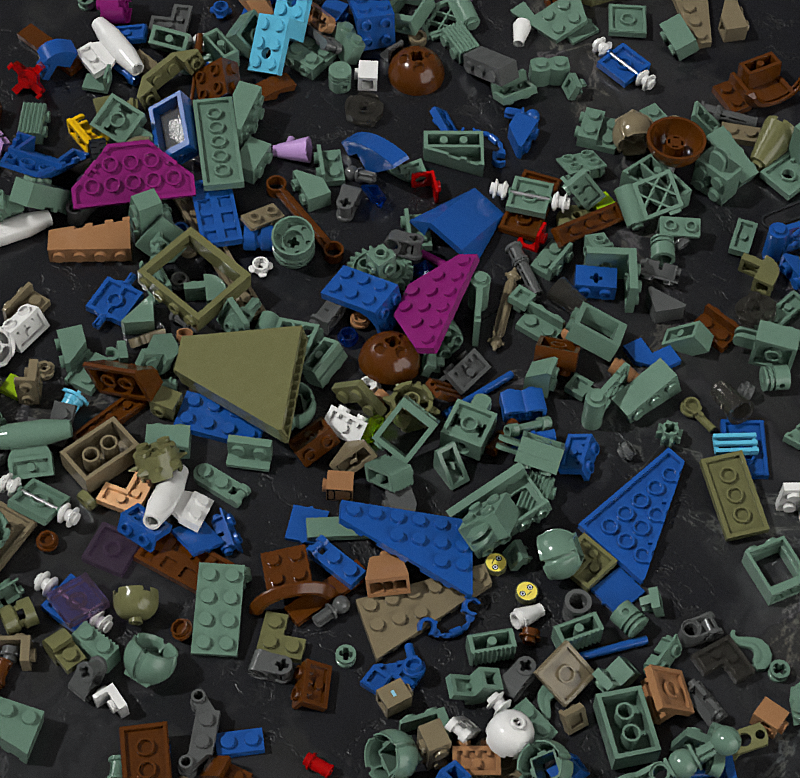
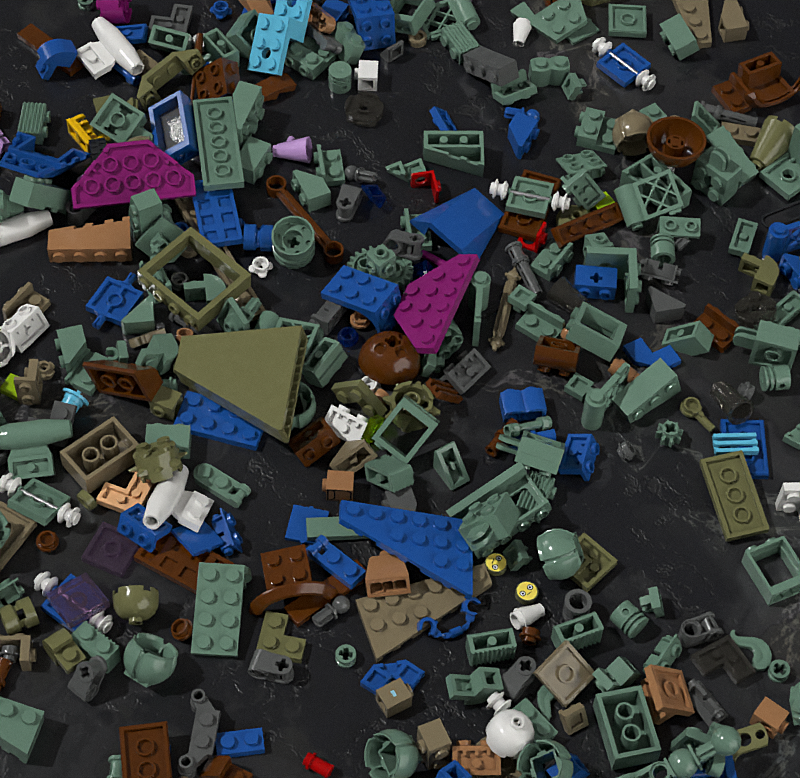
red piece [7,61,46,99] -> none
reddish brown tile [70,397,149,442] -> none
sand green bracket [82,64,113,94] -> none
white bracket [92,683,130,719] -> none
sand green bracket [226,434,273,472] -> none
dark tan bracket [240,203,285,231] -> none
reddish brown bracket [291,659,332,712] -> none
blue slope [341,132,409,173] -> none
reddish brown piece [388,46,445,96] -> none
sand green bracket [399,707,454,742] -> none
blue plate [403,643,426,678] -> none
sand green brick [439,393,498,461] -> none
blue bar [442,371,515,419] -> none
white plate [444,716,481,743] -> none
blue piece [461,127,506,168] -> none
sand green slope [523,357,560,398] -> none
blue wing [578,448,685,585] -> none
blue bar [579,635,648,660] -> none
blue piece [591,567,645,613] -> none

